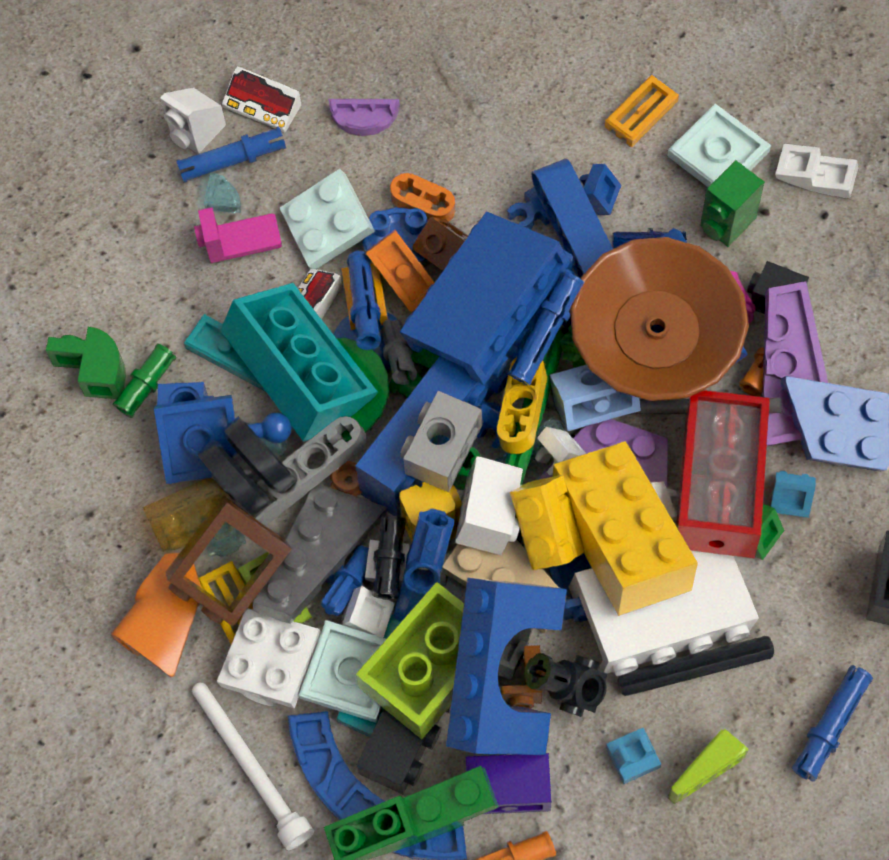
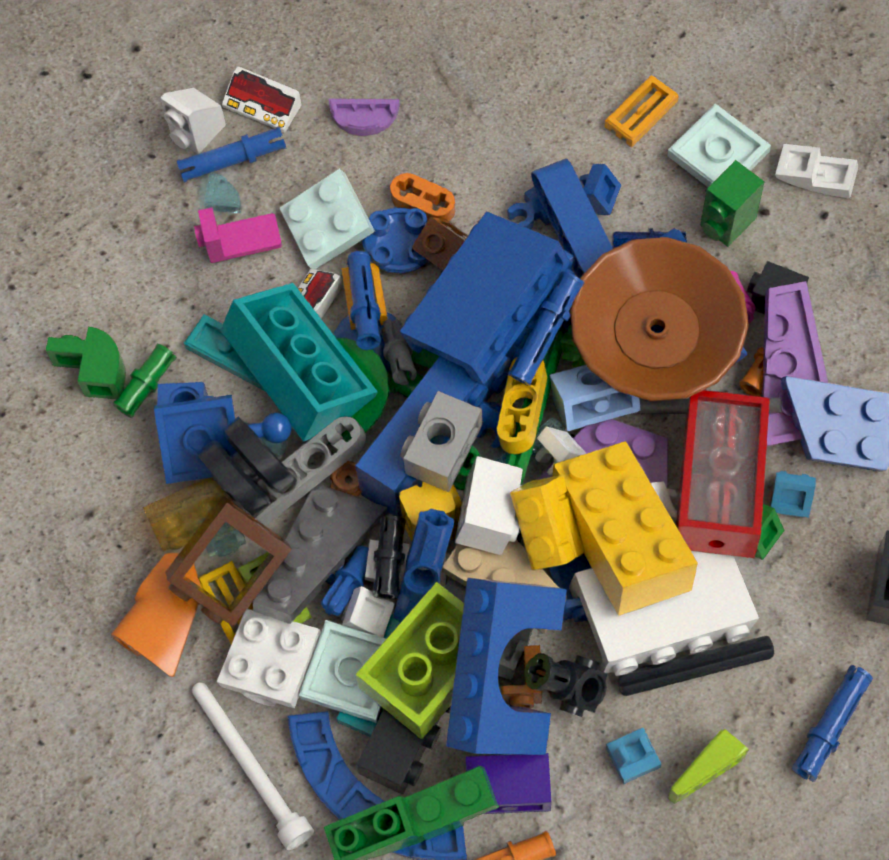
orange plate [366,230,435,313] -> none

